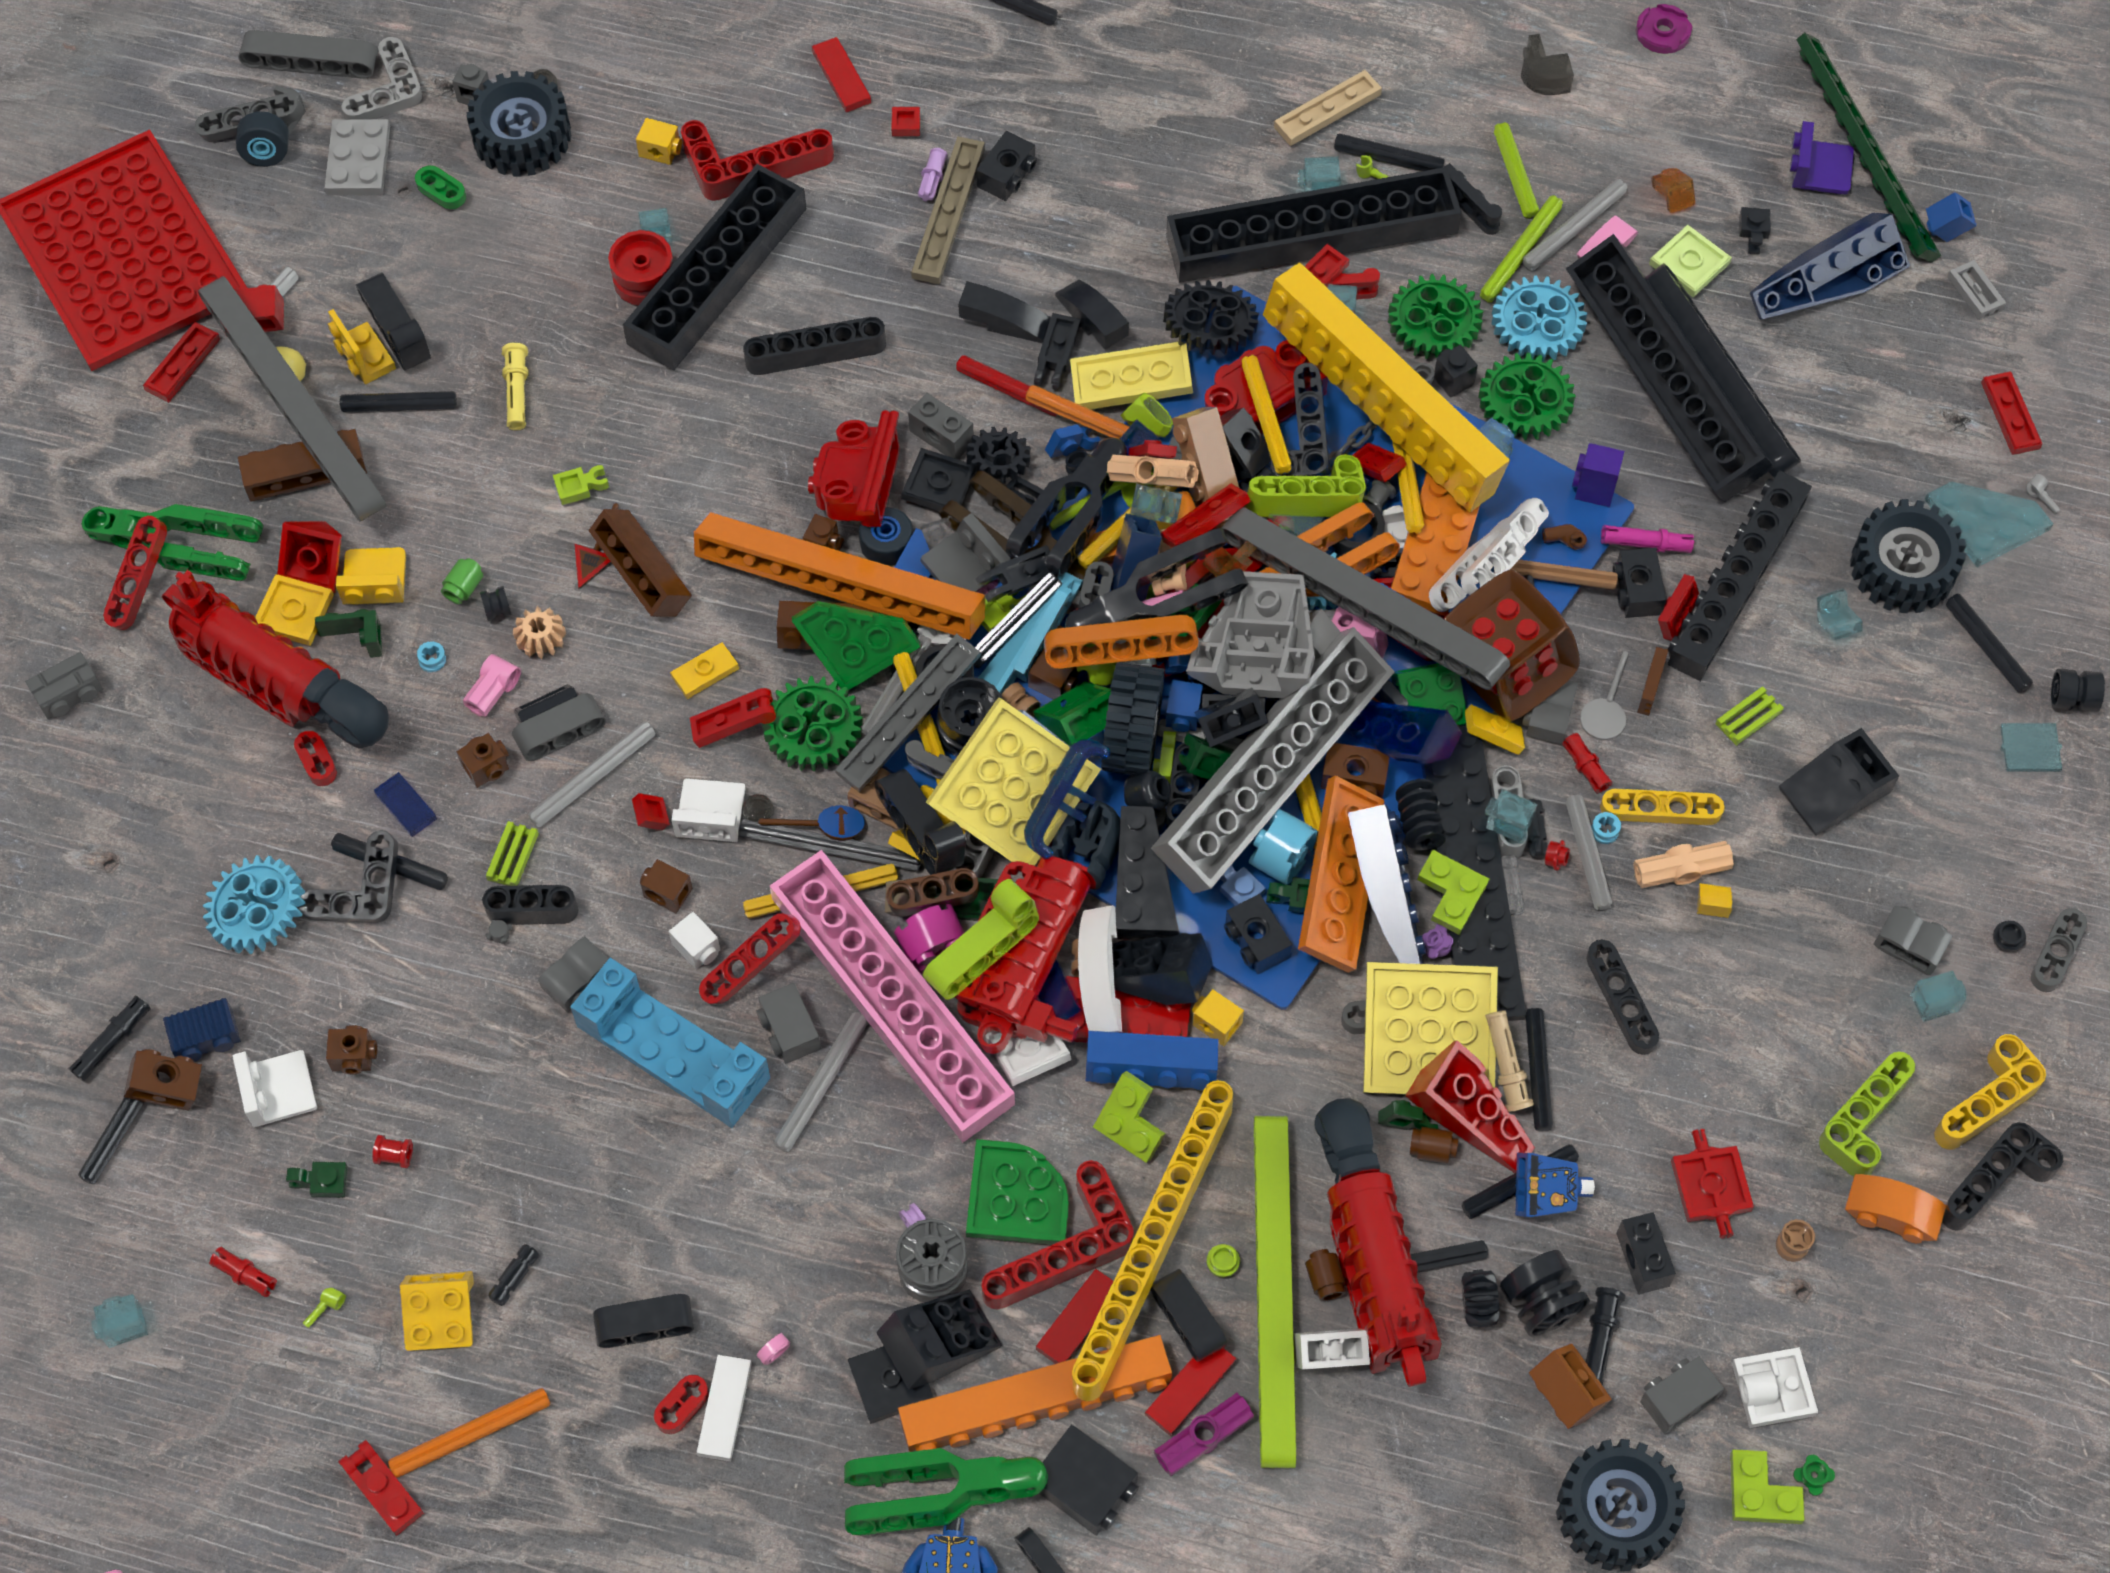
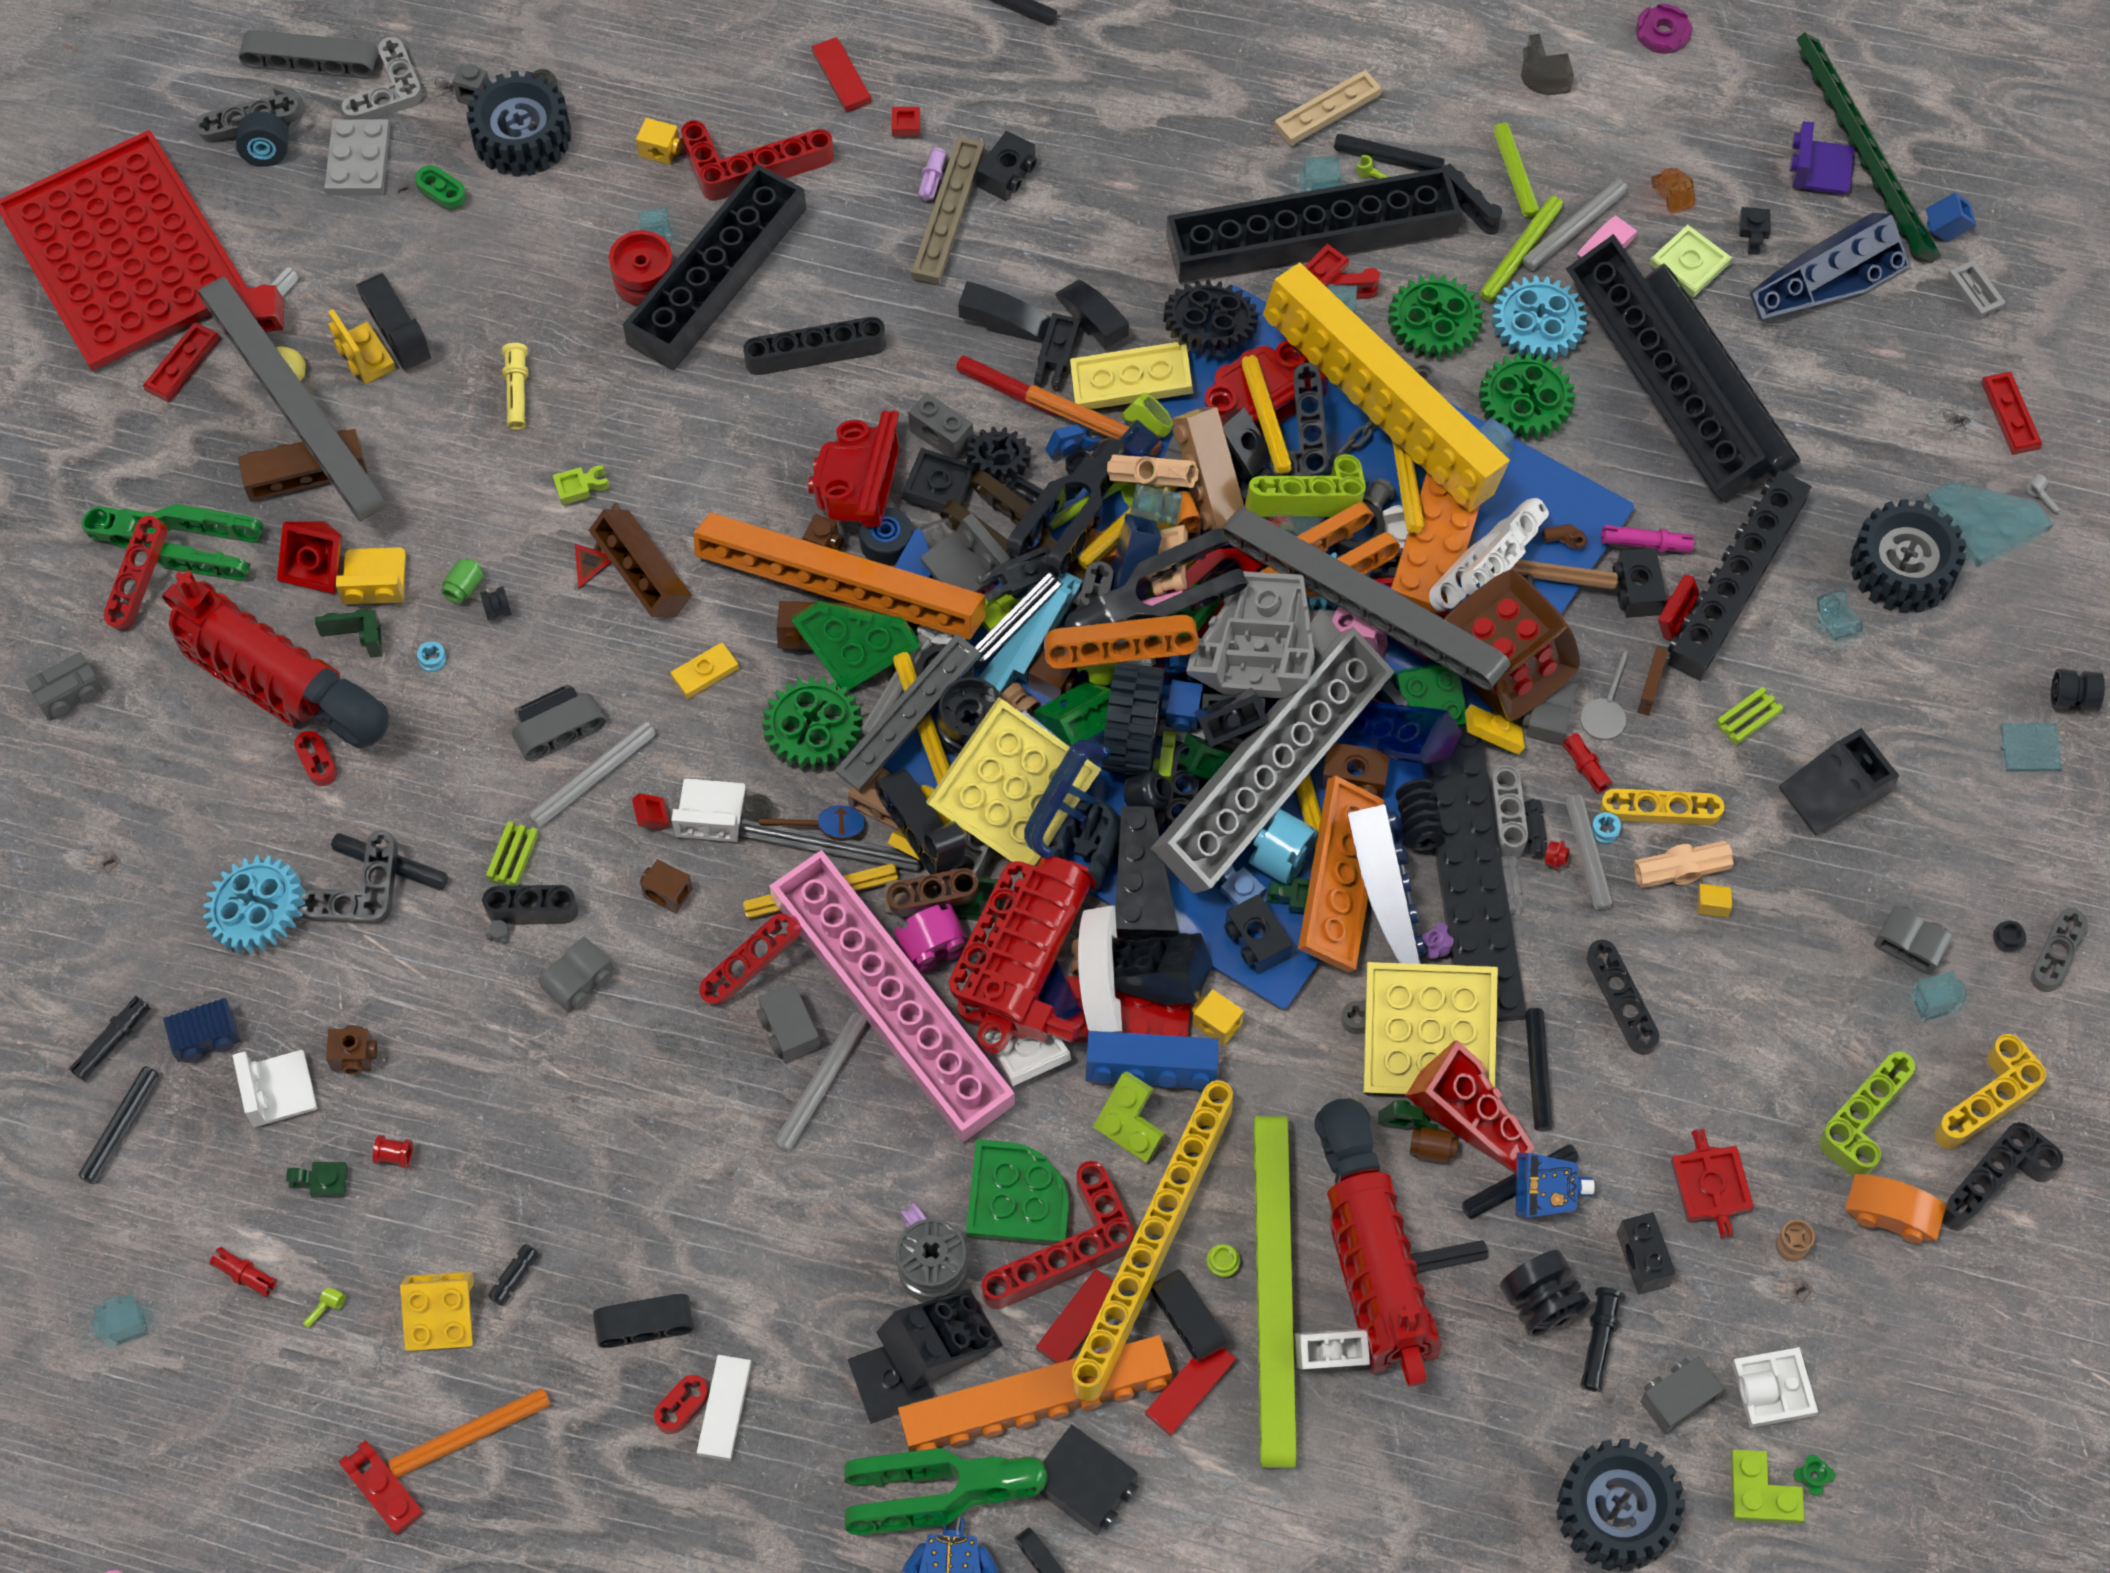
reddish brown brick [123,1049,202,1111] -> none
yellow plate [255,574,334,646] -> none
black axle [339,391,457,412] -> none
clear blue tile [373,772,437,837] -> none
reddish brown brick [456,732,509,788] -> none
bright pink piece [463,654,521,717] -> none
light nougat gear [513,606,566,660] -> none
dark azure plate [570,958,770,1128] -> none
white brick [669,912,720,970] -> none
red plate [690,688,776,748] -> none
bright pink tile [756,1333,790,1365] -> none
dark grey plate [905,740,954,780] -> none
lime beam [923,879,1039,1000] -> none
red plate [1128,440,1177,459] -> none
magenta piece [1154,1393,1254,1476] -> none
red tile [1160,483,1251,548] -> none
clear orange bracket [1203,540,1257,577] -> none
reddish brown brick [1305,1249,1346,1302] -> none
red plate [1352,443,1407,482] -> none
lime plate [1417,850,1489,935] -> none
black brick [1434,344,1478,398] -> none
black gear [1461,1269,1500,1328] -> none
clear light blue brick [1484,789,1537,843] -> none
tan pin [1485,1010,1534,1112] -> none
dark orange brick [1528,1343,1612,1429] -> none
dark purple brick [1572,443,1625,507] -> none
black axle [1946,593,2033,693] -> none

